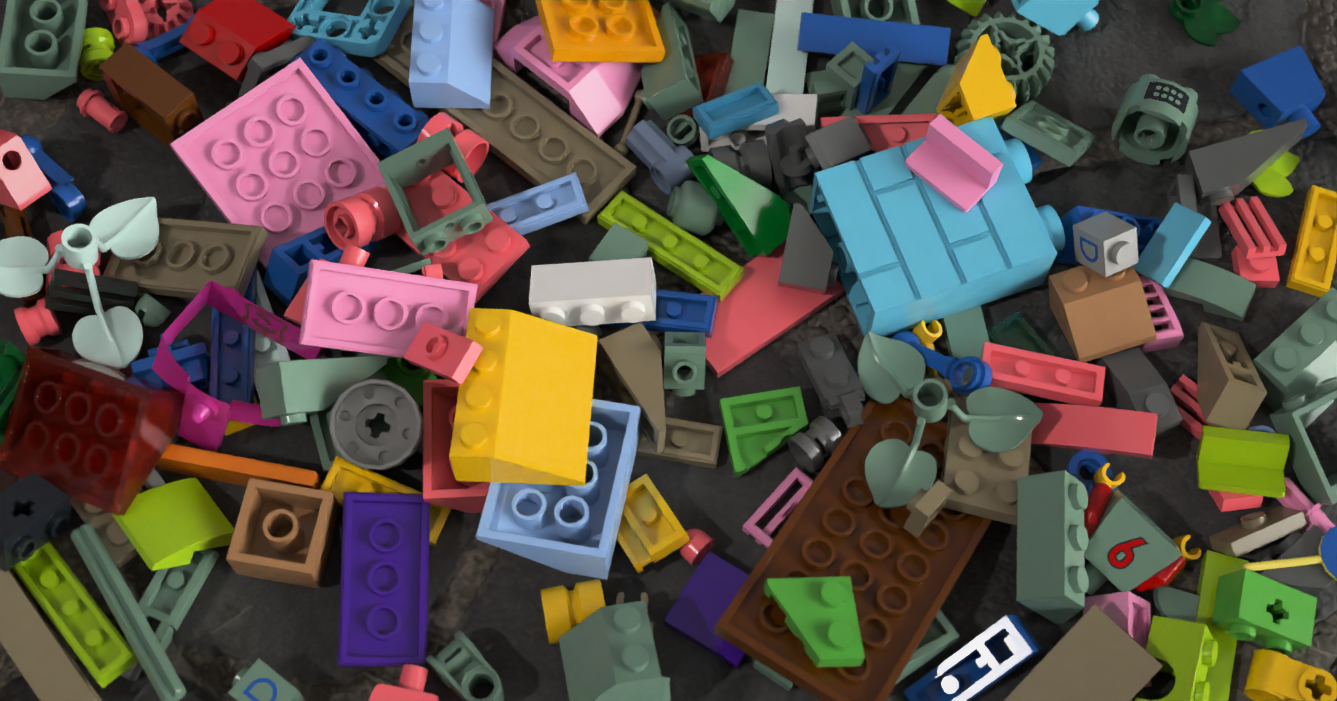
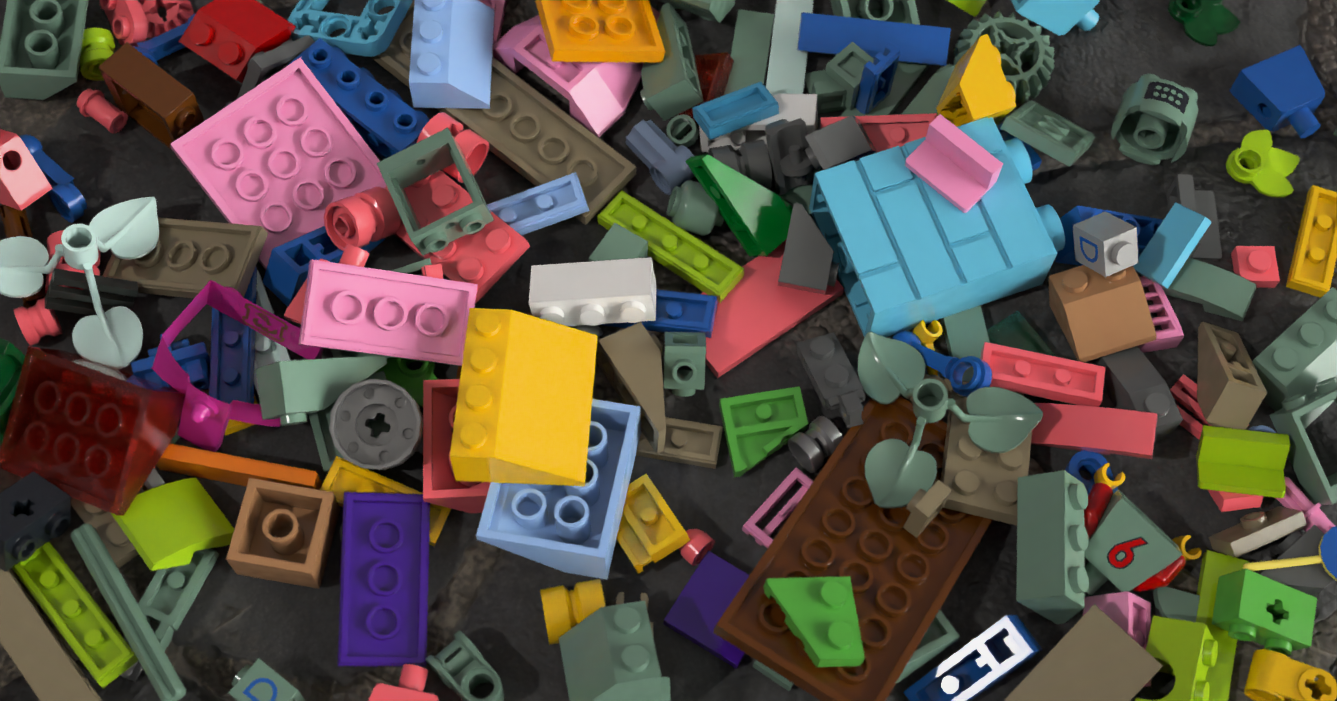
sand green hinge [134,293,172,328] -> none
coral plate [403,322,483,385] -> none
dark tan hinge [614,90,645,157] -> none
dark grey slope [1185,118,1307,206] -> none
coral tile [1218,196,1287,259] -> none

